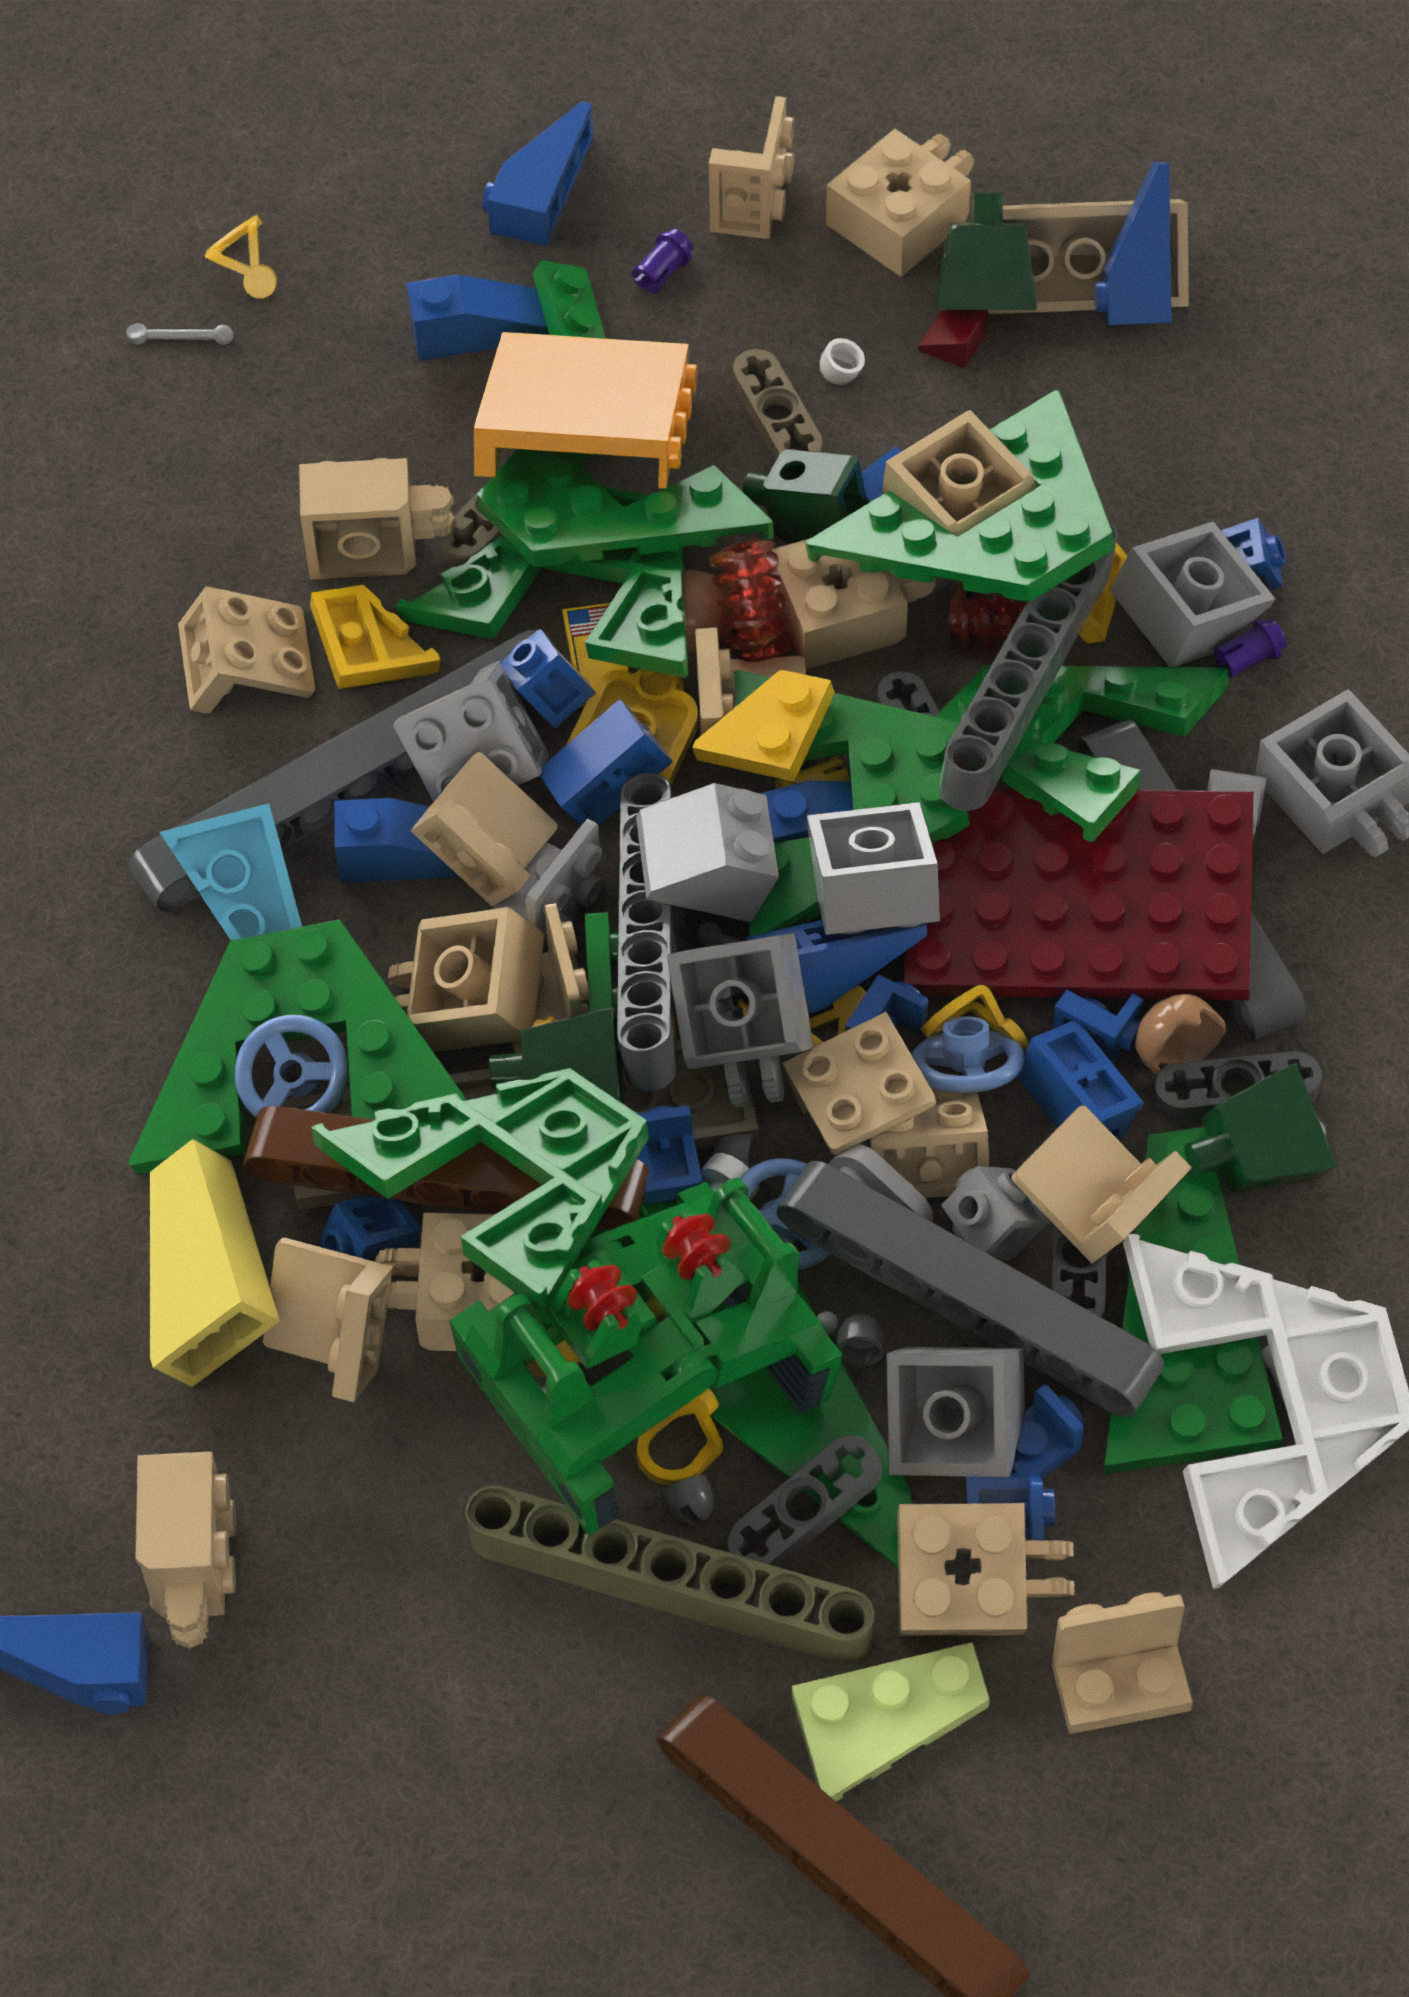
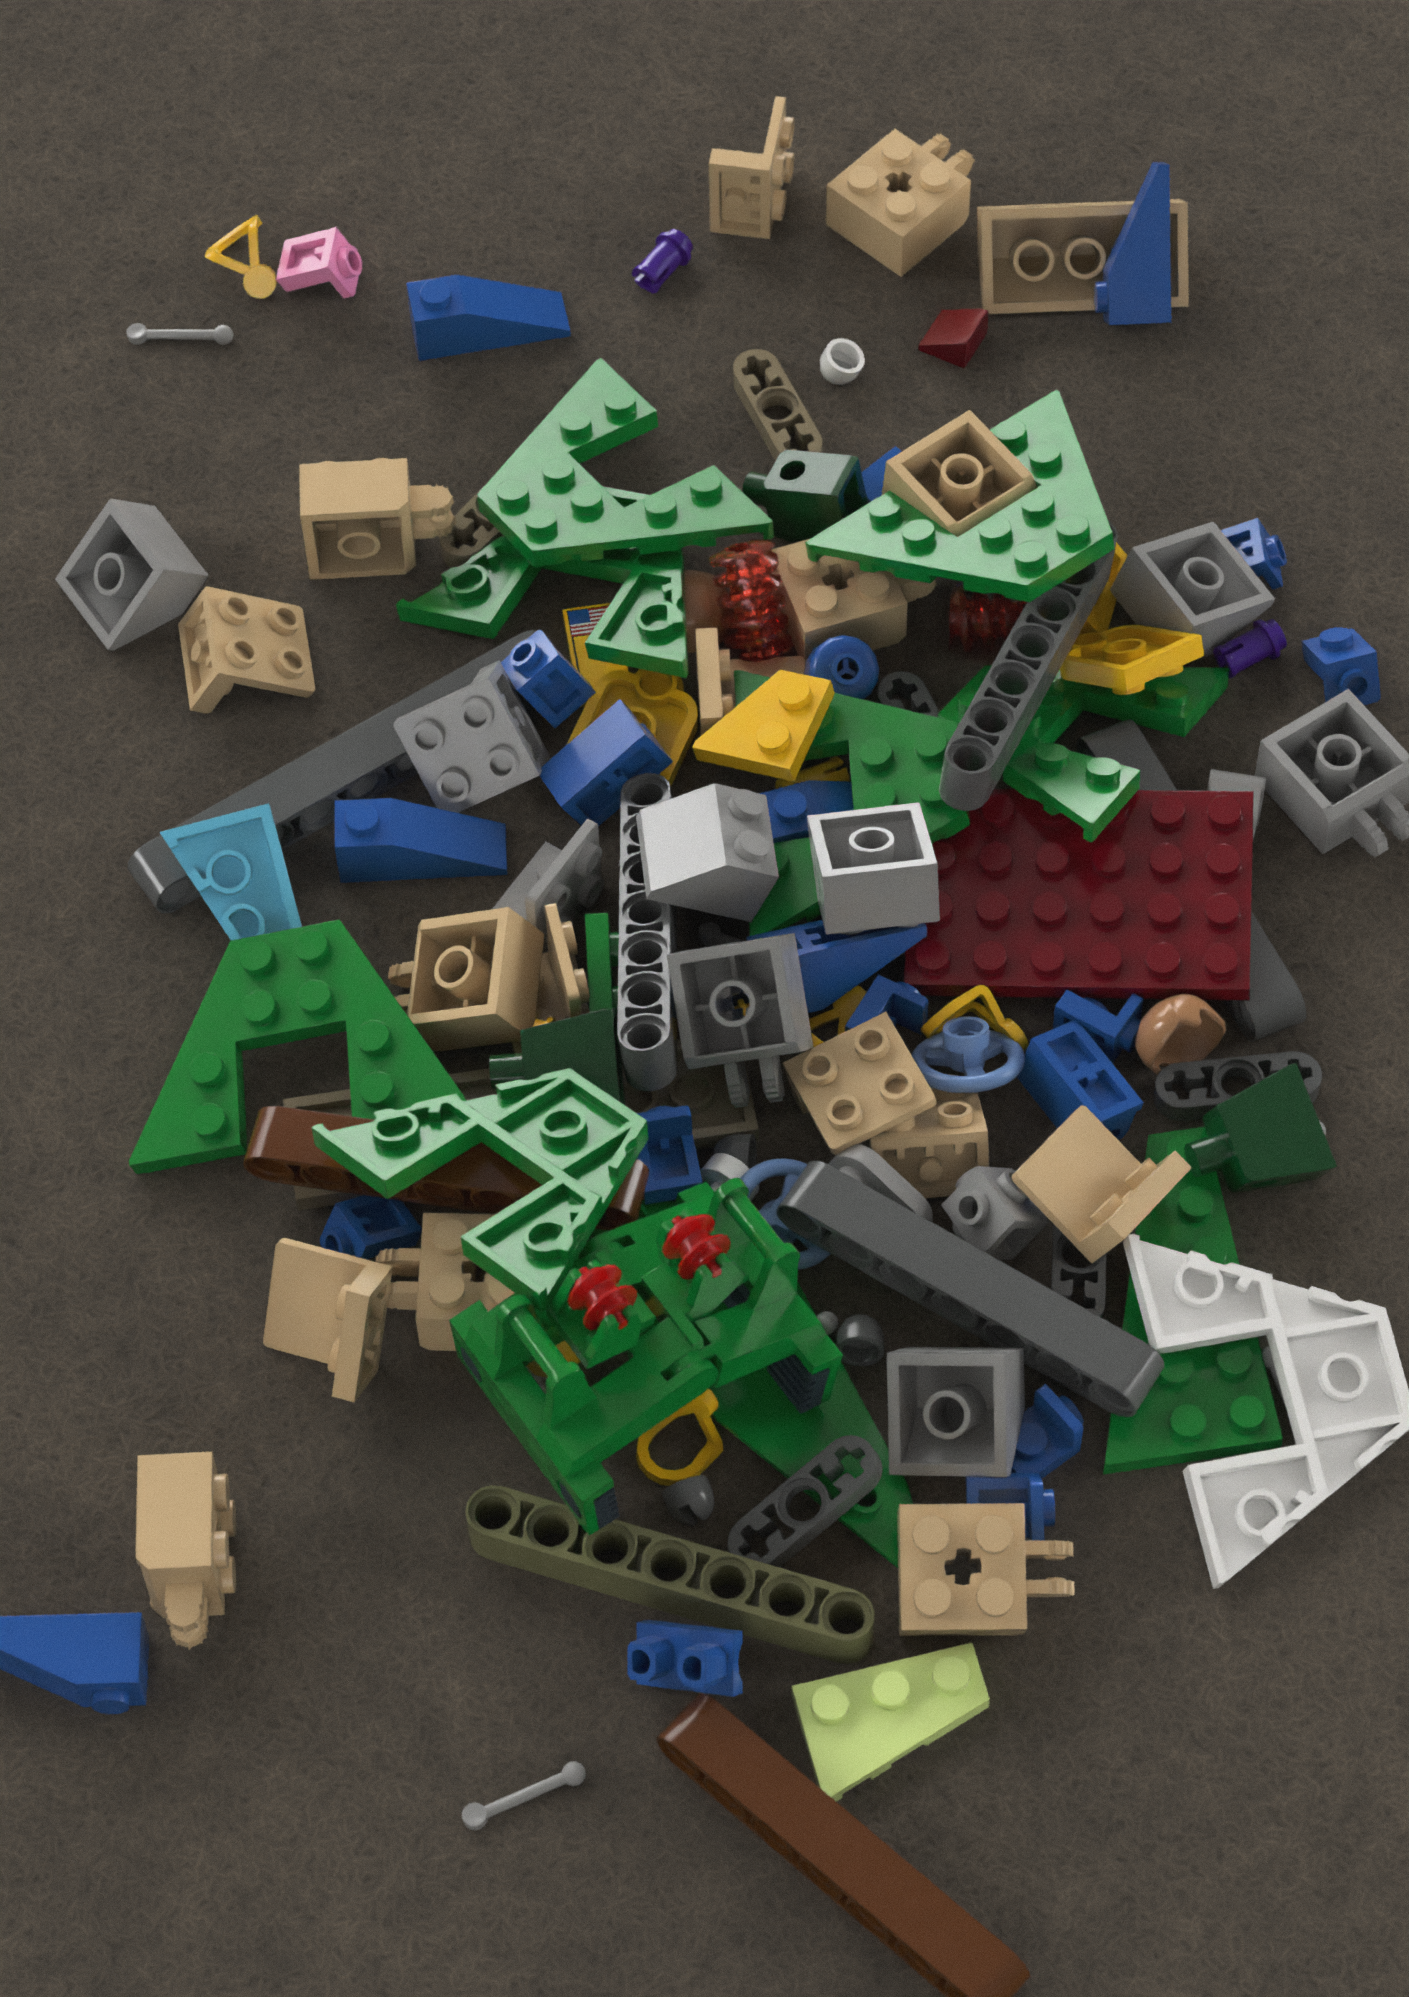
light yellow slope [150,1139,280,1387] -> none
medium blue piece [235,1015,349,1118] -> none
yellow wing [310,585,441,689] -> none
tan bracket [410,752,558,906] -> none
panel [474,332,697,489] -> none
blue slope [482,101,593,246] -> none
green plate [532,260,606,339] -> none
dark green torso [935,191,1037,310] -> none
tan bracket [1052,1592,1193,1734] -> none
none -> light grey slope [55,498,209,651]
none -> bright pink bracket [276,227,362,298]
none -> light grey hinge [462,1761,586,1830]
none -> blue hips [628,1620,743,1697]
none -> blue head [804,635,879,700]
none -> yellow plate [1060,625,1204,695]
none -> blue bracket [1302,627,1381,705]

